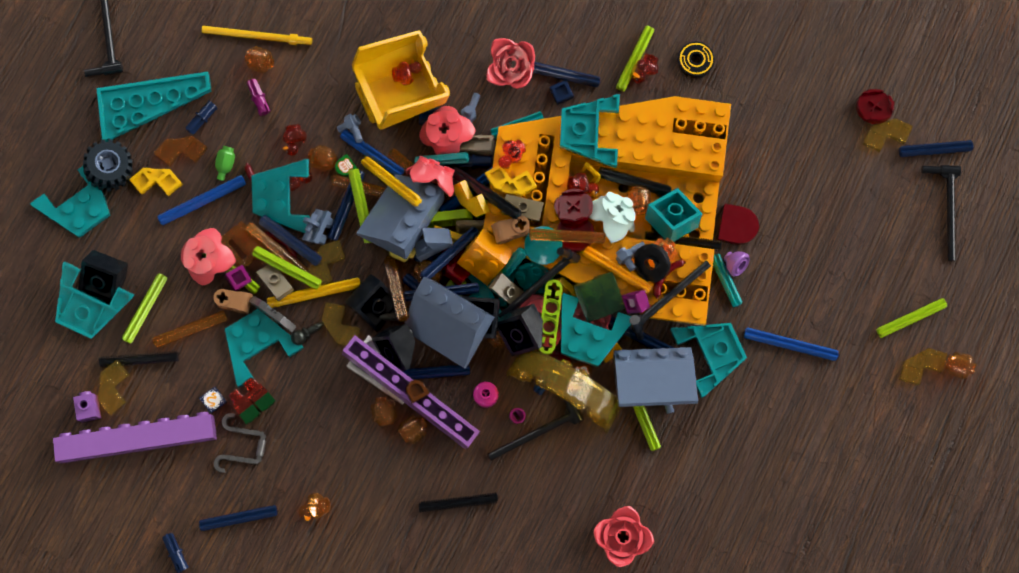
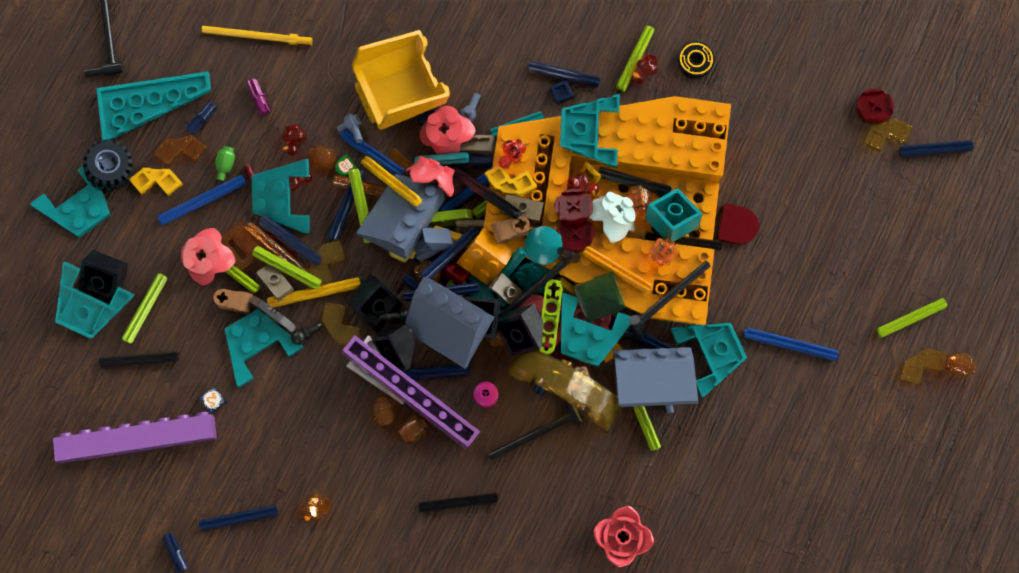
medium lavender brick [73,391,101,422] -> none
clear yellow tile [98,360,129,415] -> none
clear orange axle [152,311,227,347] -> none
flat silver piece [214,413,266,473] -> none
magenta slope [225,265,252,291] -> none
hips [229,377,277,425] -> none
clear orange head [245,46,274,73] -> none
sand blue hips [302,209,334,245] -> none
clear orange axle [384,256,409,322] -> none
clear red animal [392,59,422,86] -> none
reddish brown tile [406,380,430,404] -> none
yellow tile [453,180,489,217] -> none
coral brick [486,38,535,89] -> none
magenta hinge [509,408,526,424] -> none
clear orange axle [529,228,606,244] -> none
sand blue piece [616,242,645,272] -> none
magenta slope [622,290,650,314] -> none
black tile [633,243,671,283] -> none
dark red piece [653,259,686,299] -> none
teal axle [713,254,743,307] -> none
medium lavender brick [724,251,750,277] -> none
black bar [921,165,961,261] -> none

